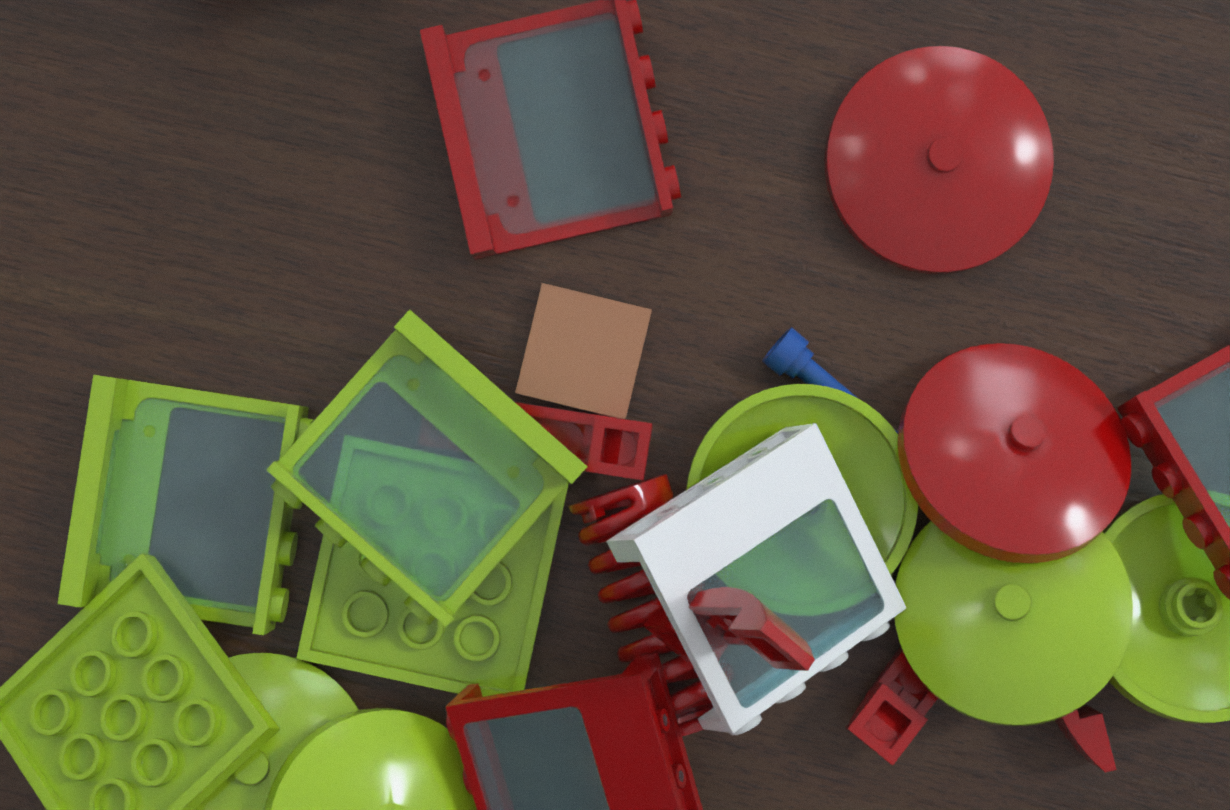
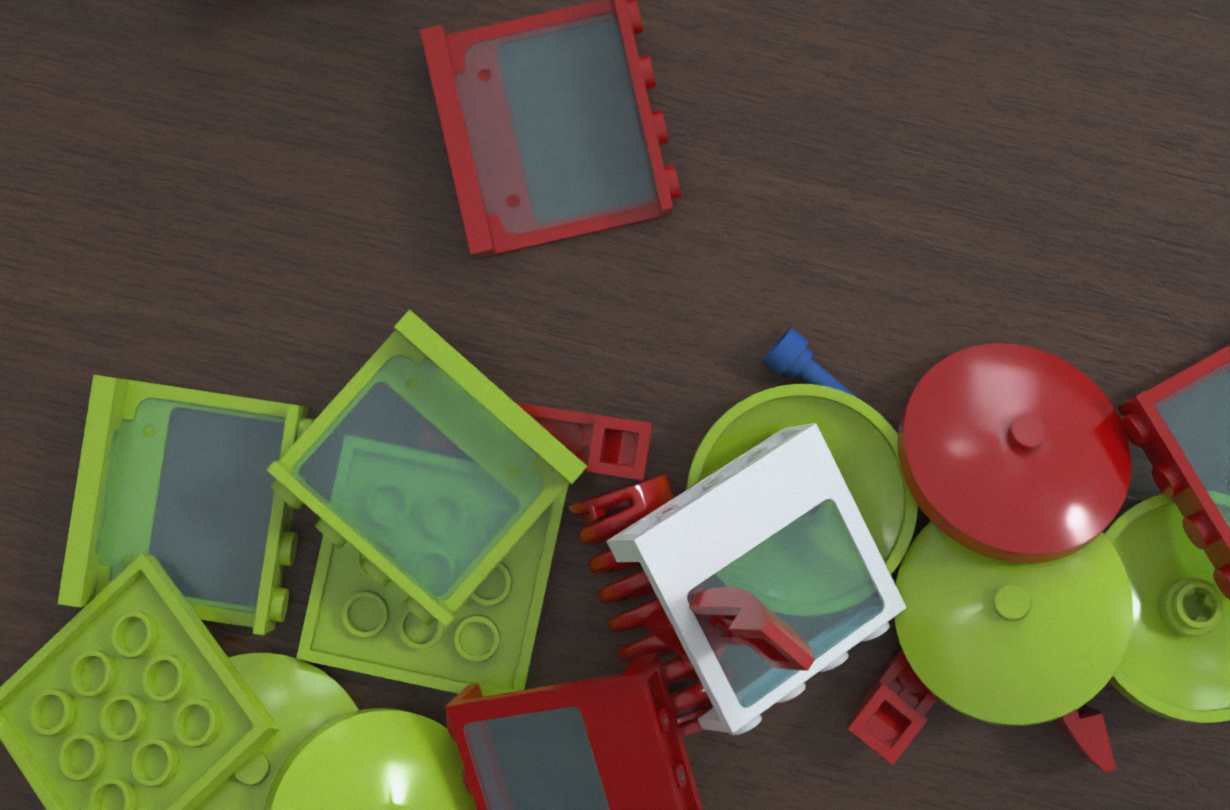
nougat tile [515,283,652,419] -> none
red dish [824,46,1054,274] -> none

